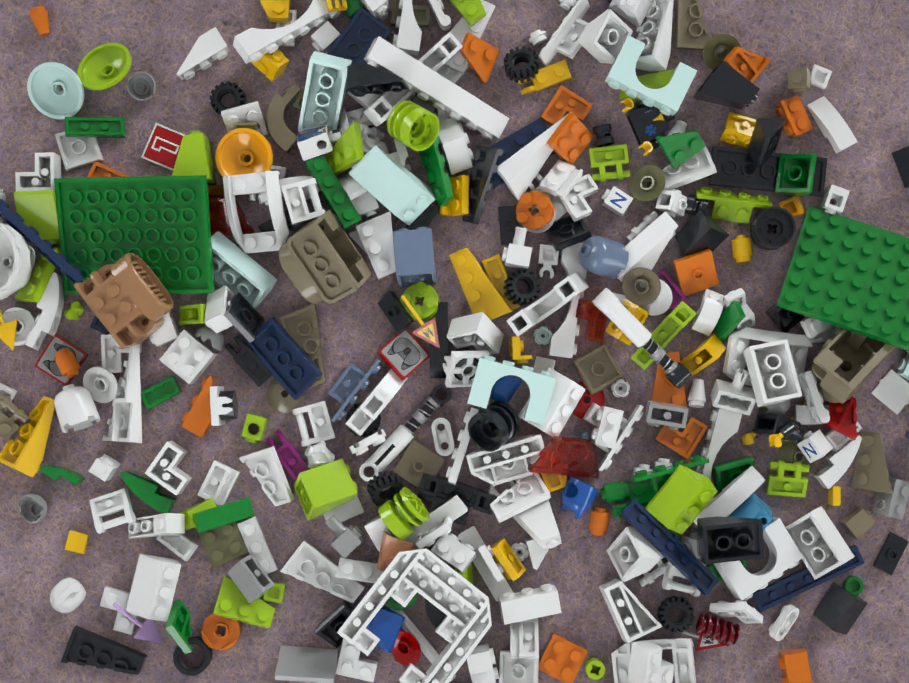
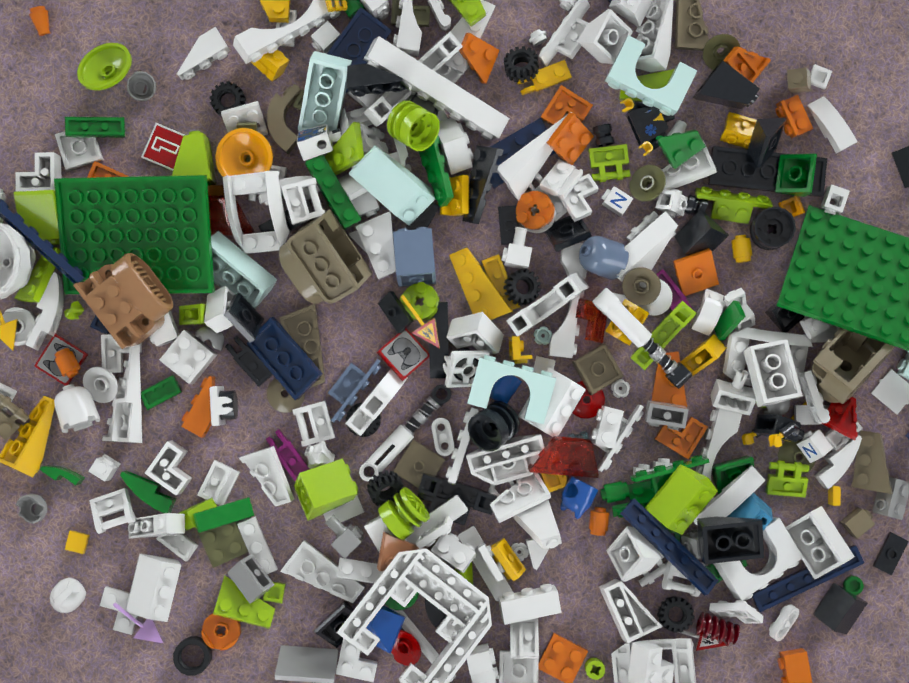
light aqua dish [27,62,85,119] -> none
black wing [61,625,147,675] -> none
green wing [165,599,192,654] -> none
lime brick [241,413,269,443] -> none
white plate [349,429,387,456] -> none
white plate [538,244,559,279] -> none
white tile [583,402,601,427] -> none
white cone [687,379,706,408] -> none

